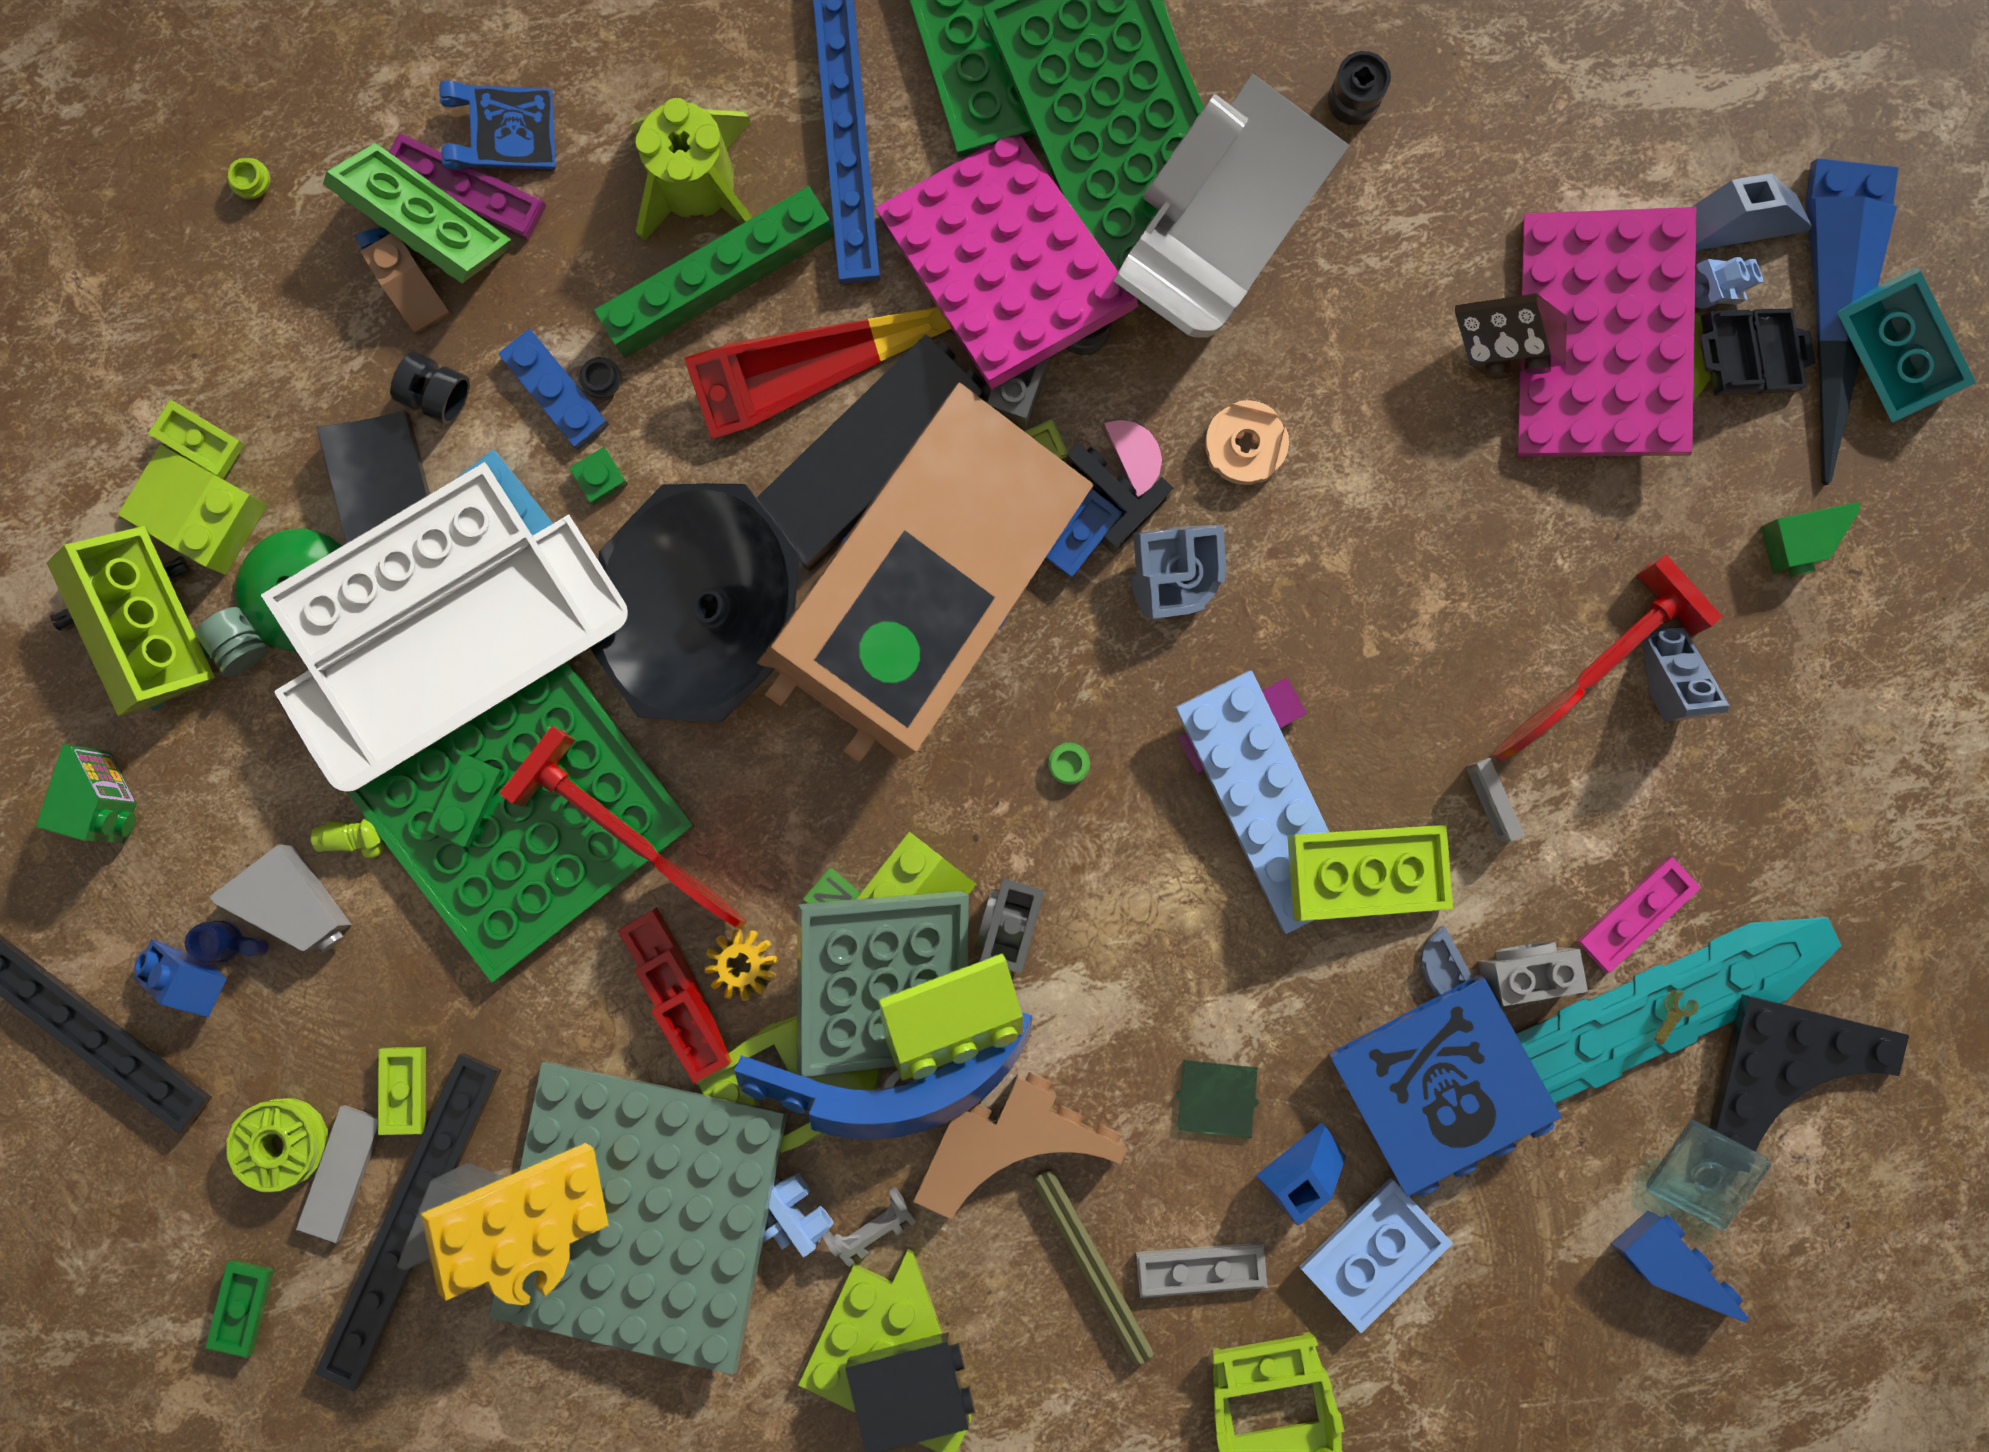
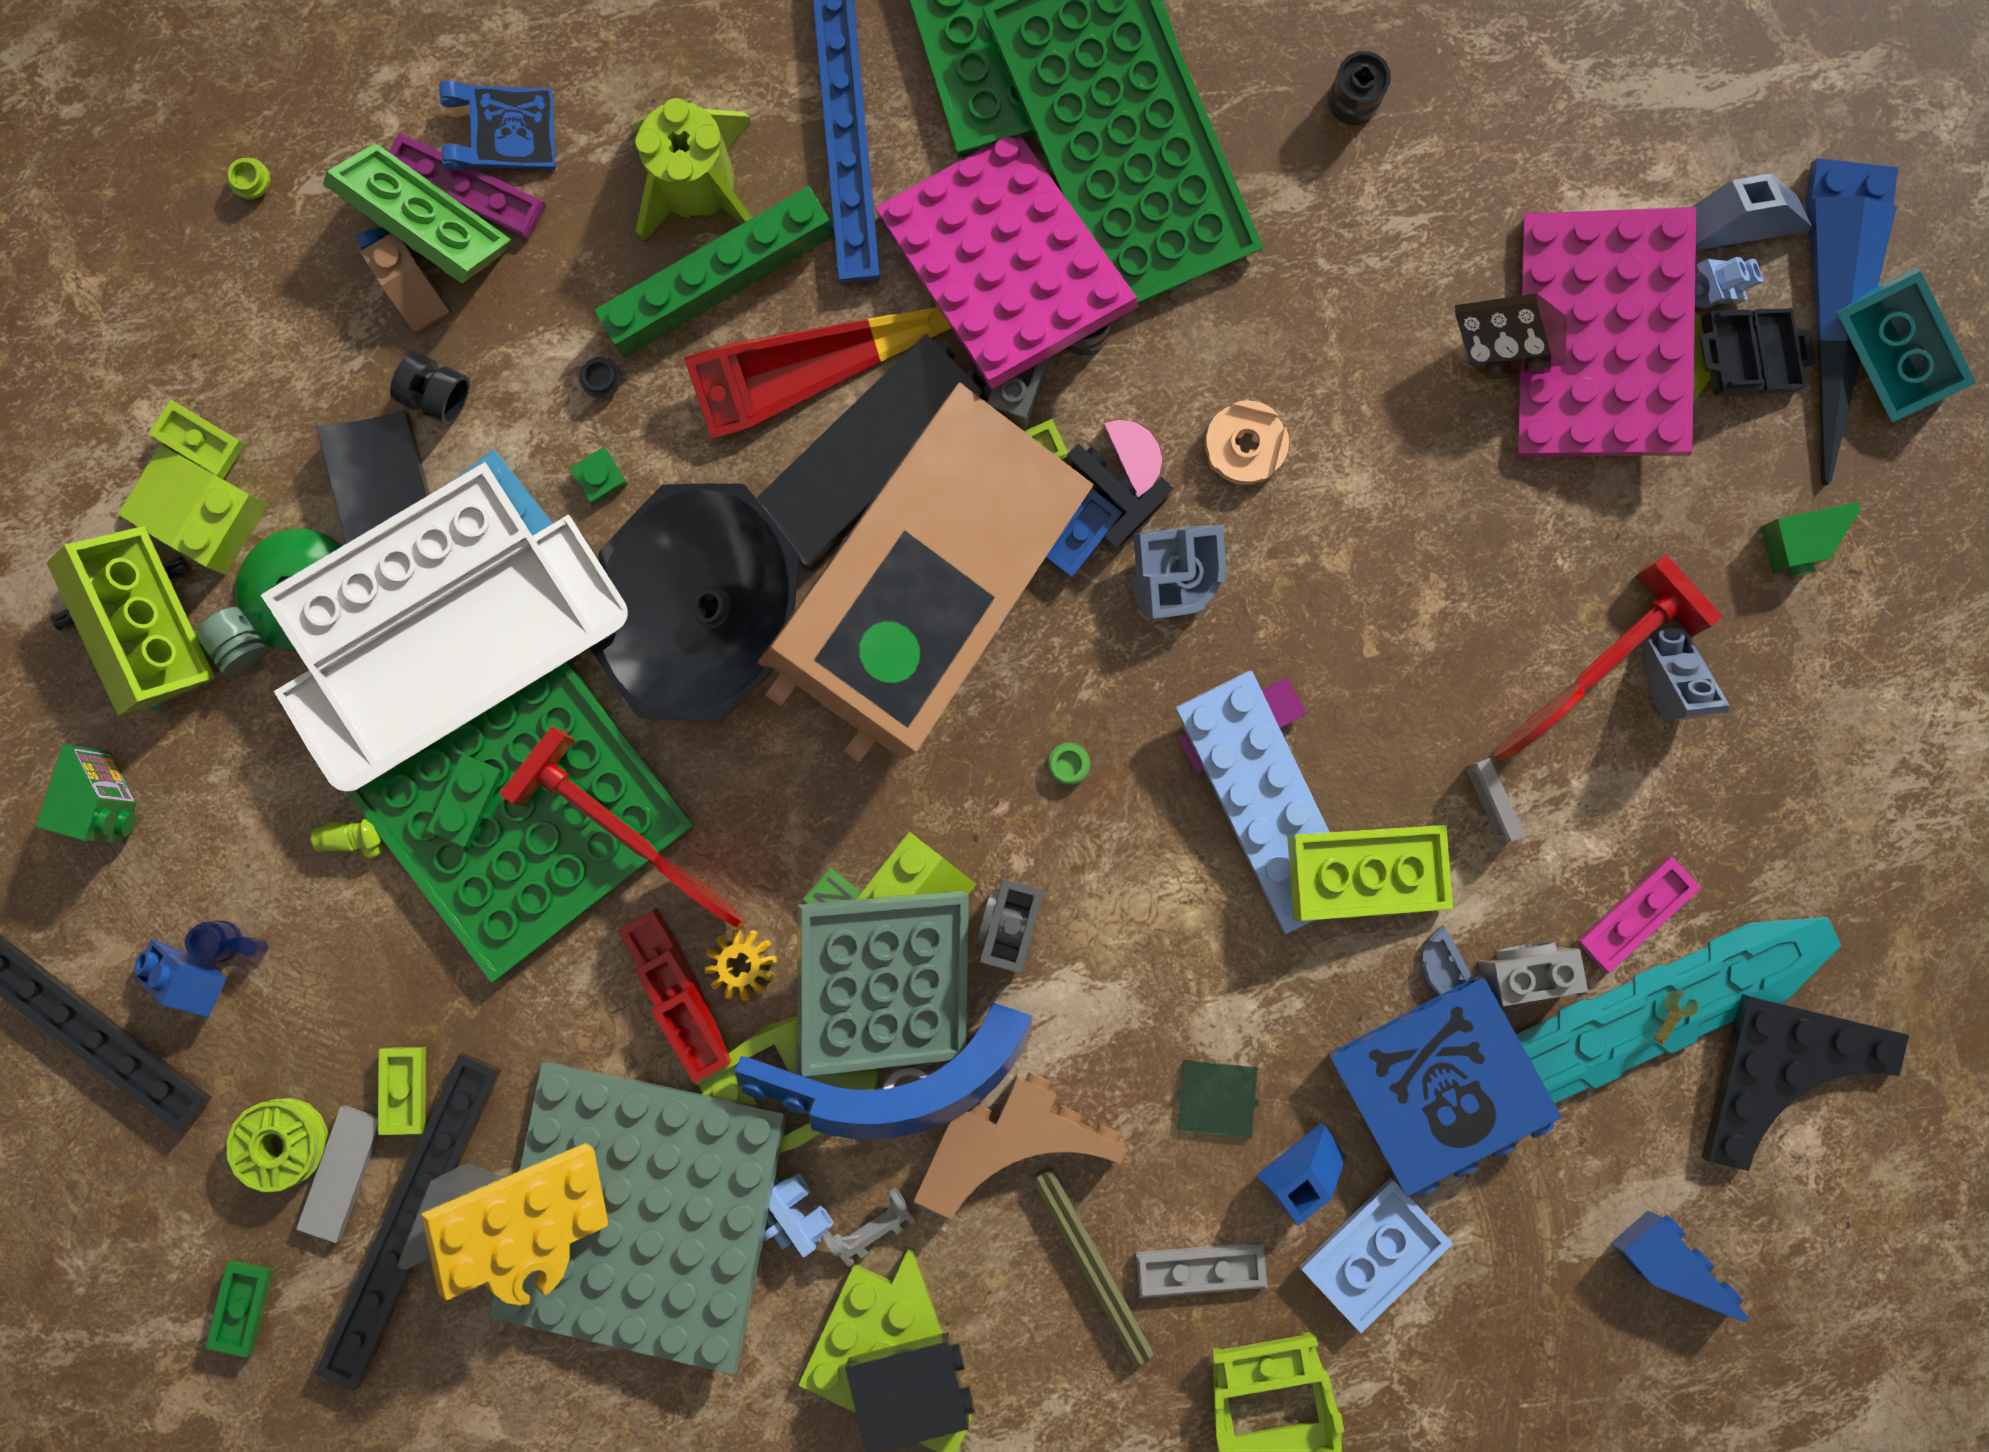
light grey slope [210,845,352,953] -> none
blue plate [498,328,609,450] -> none
lime slope [879,953,1023,1081] -> none
light grey beam [1113,73,1350,338] -> none
clear light blue tile [1646,1119,1771,1231] -> none

